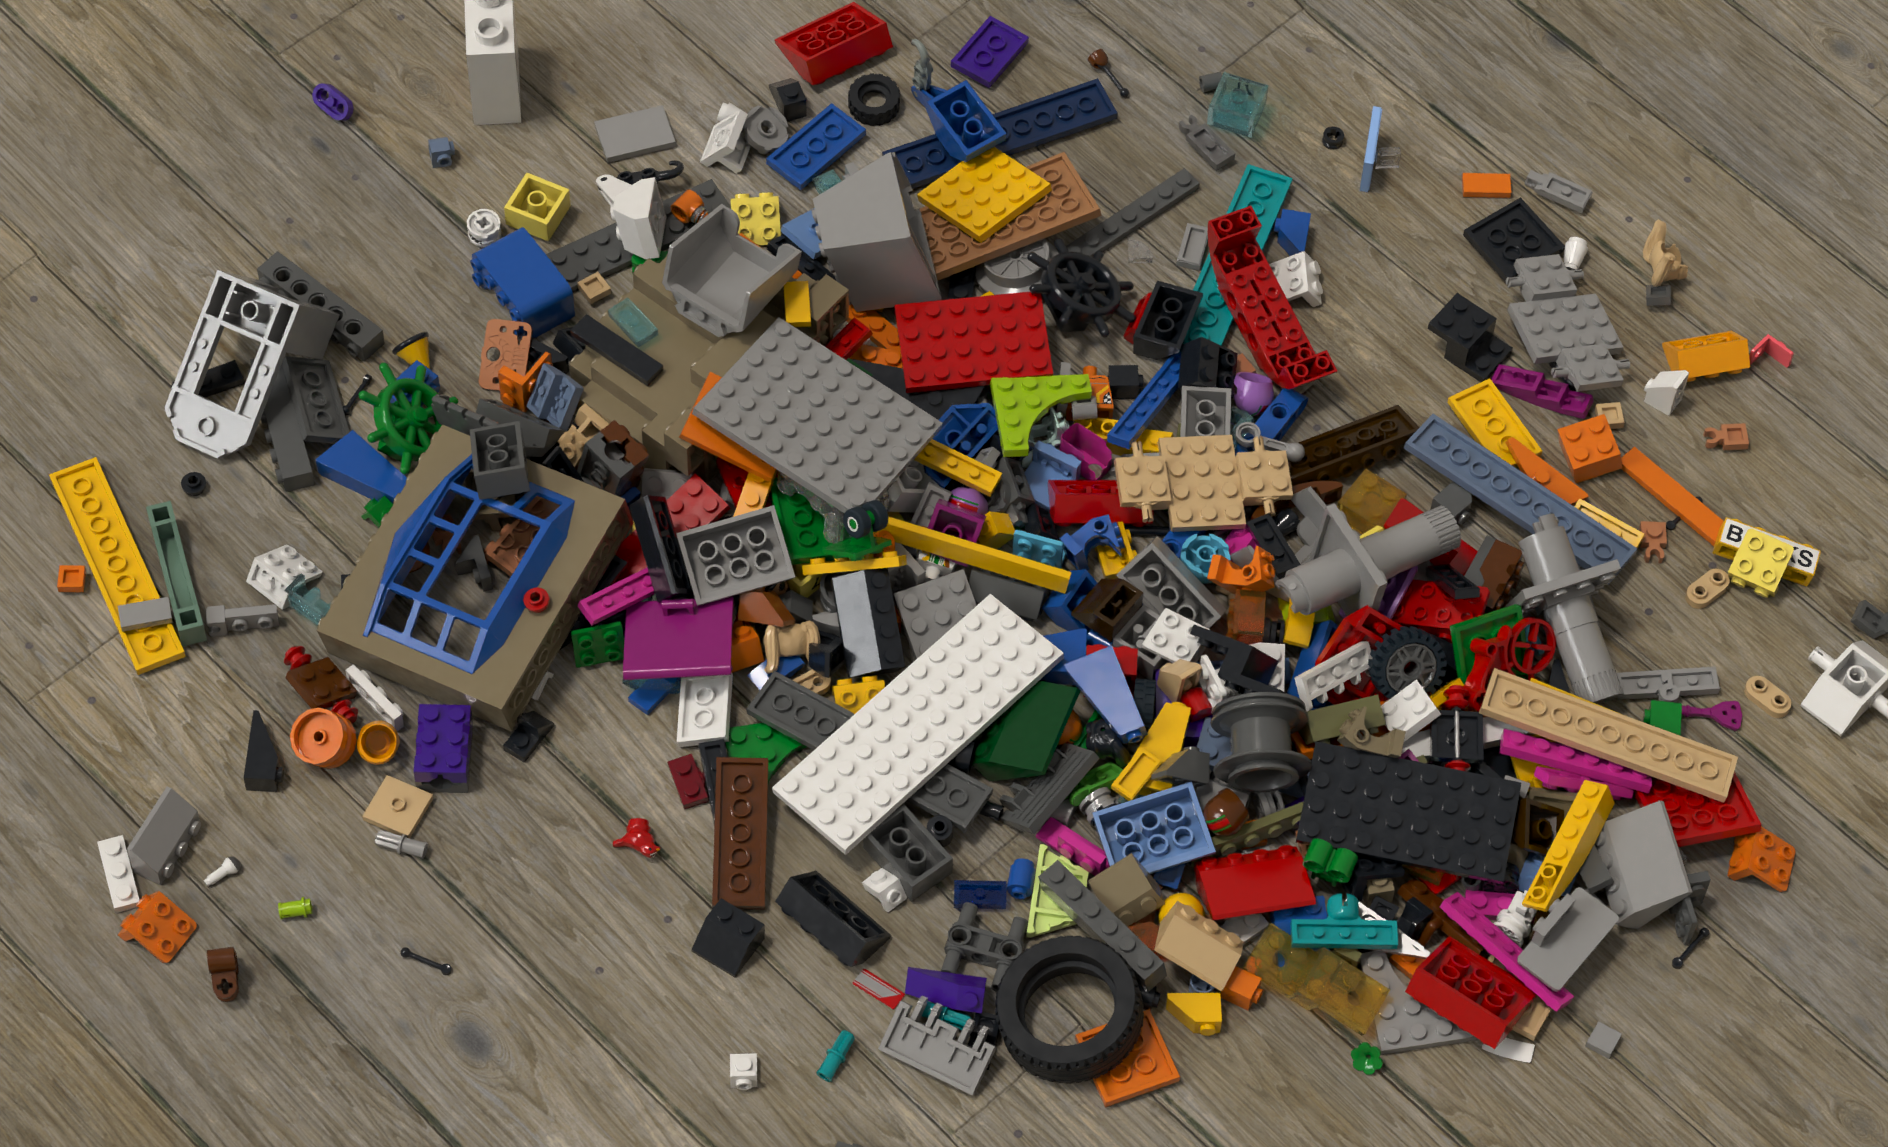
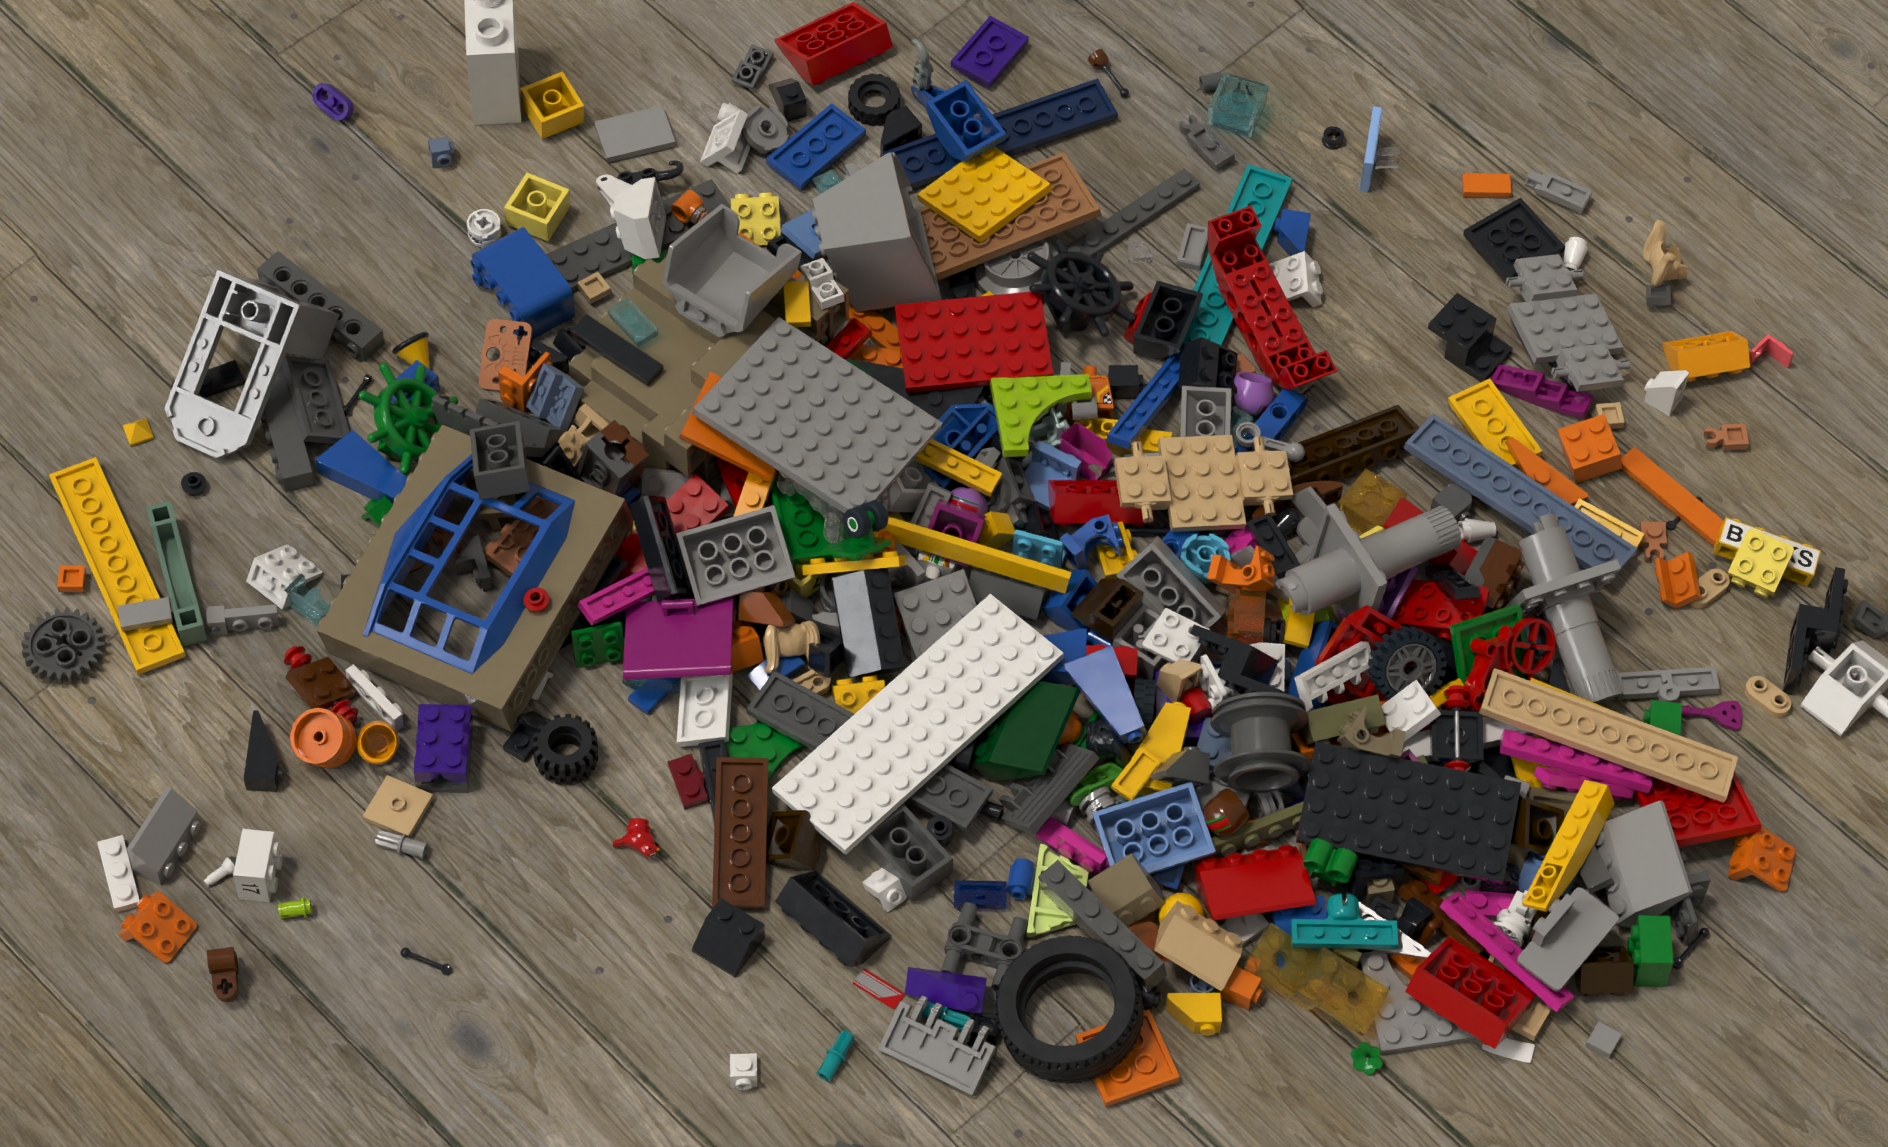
none -> dark grey gear [21,607,106,685]
none -> yellow slope [122,418,154,447]
none -> white brick [233,829,282,903]
none -> yellow brick [520,71,584,139]
none -> black tyre [533,714,599,785]
none -> dark grey slope [731,45,774,90]
none -> dark brown slope [766,810,821,871]
none -> white slope [800,258,845,310]
none -> black slope [880,105,922,157]
none -> white cone [1458,518,1496,543]
none -> dark brown slope [1574,946,1634,997]
none -> green brick [1627,915,1673,987]
none -> orange bracket [1655,552,1701,609]
none -> black bracket [1782,567,1848,695]

